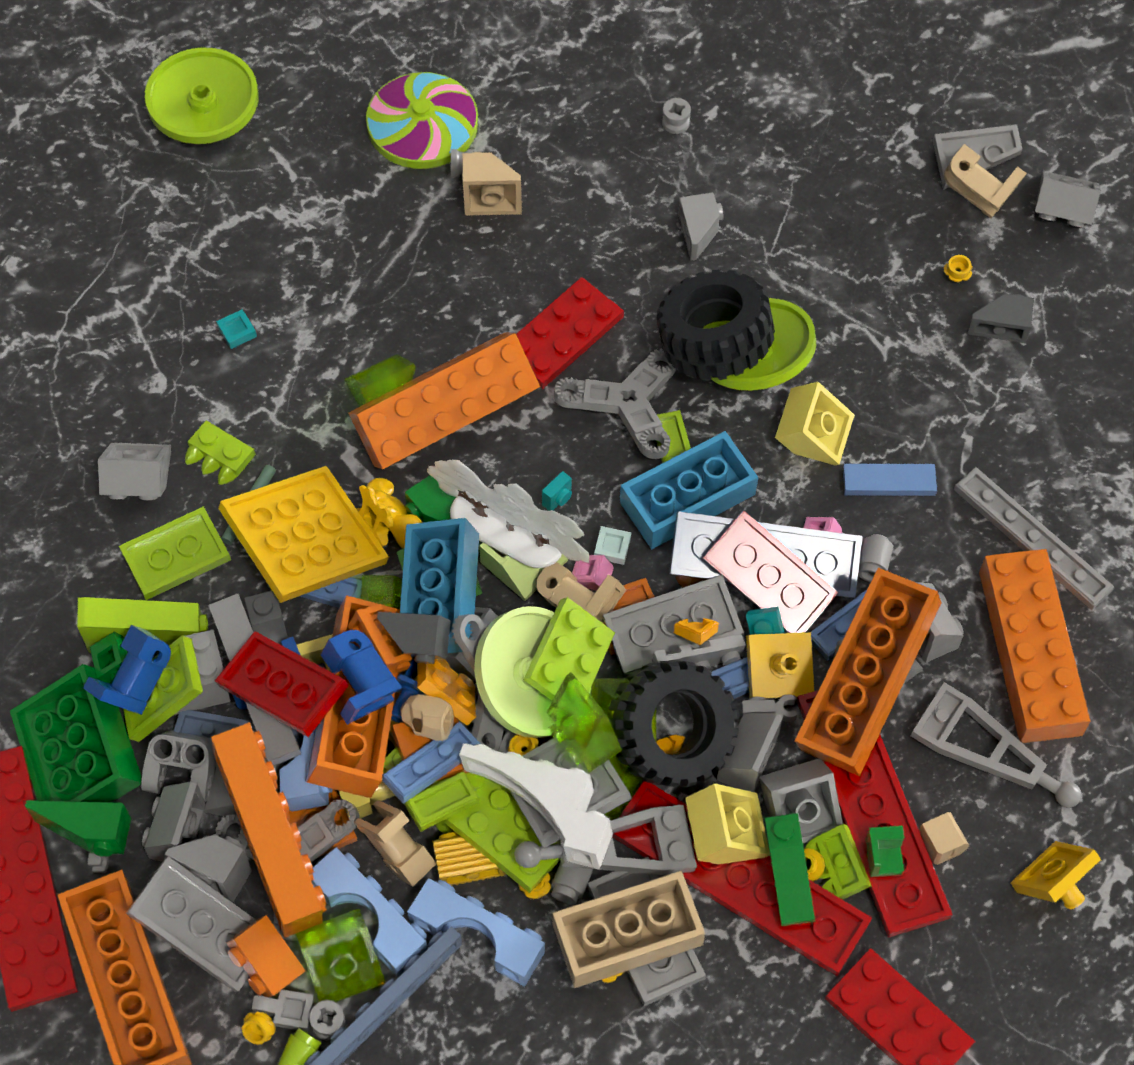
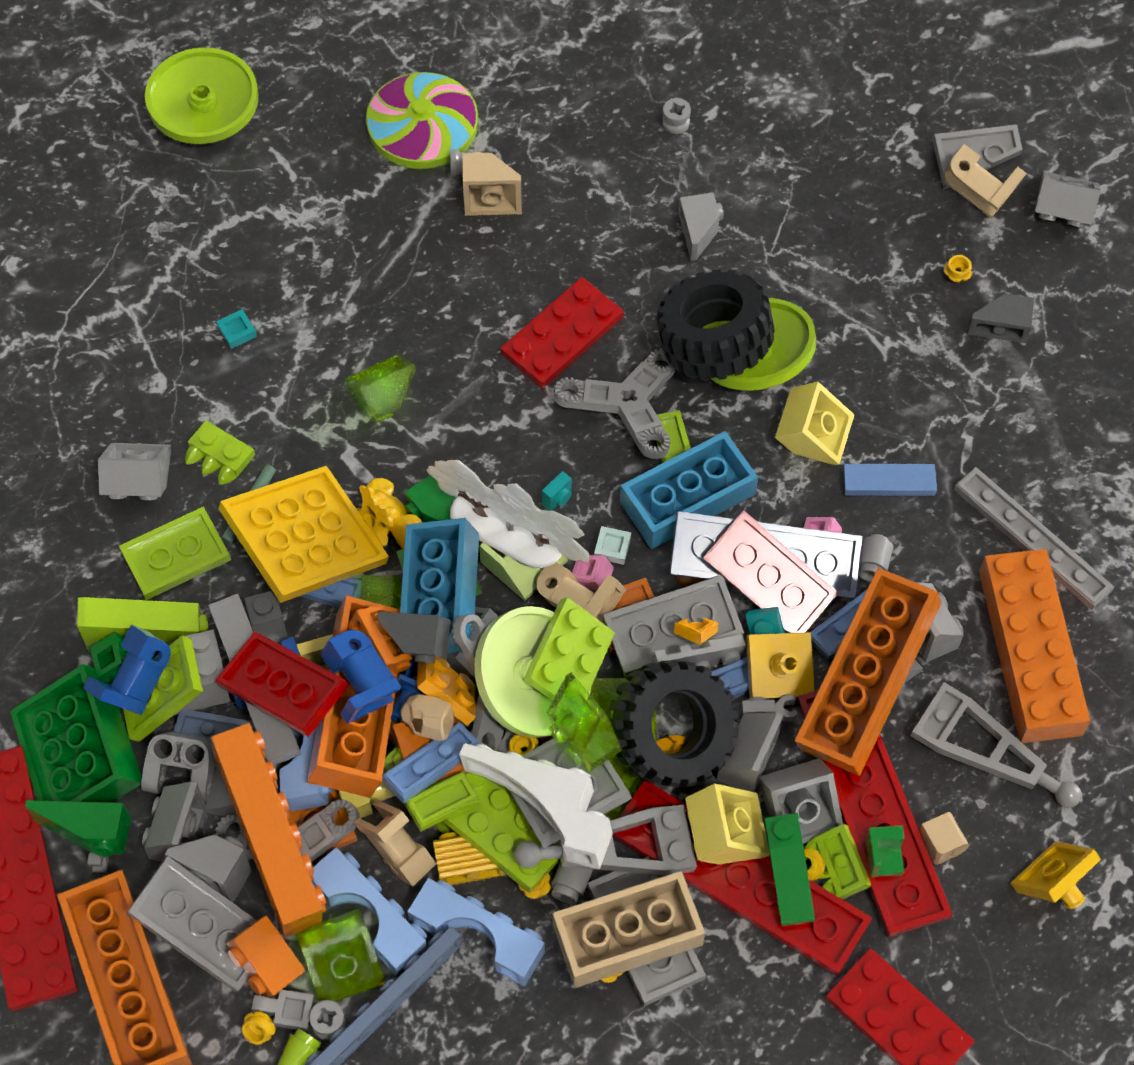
orange brick [348,332,540,469] -> none

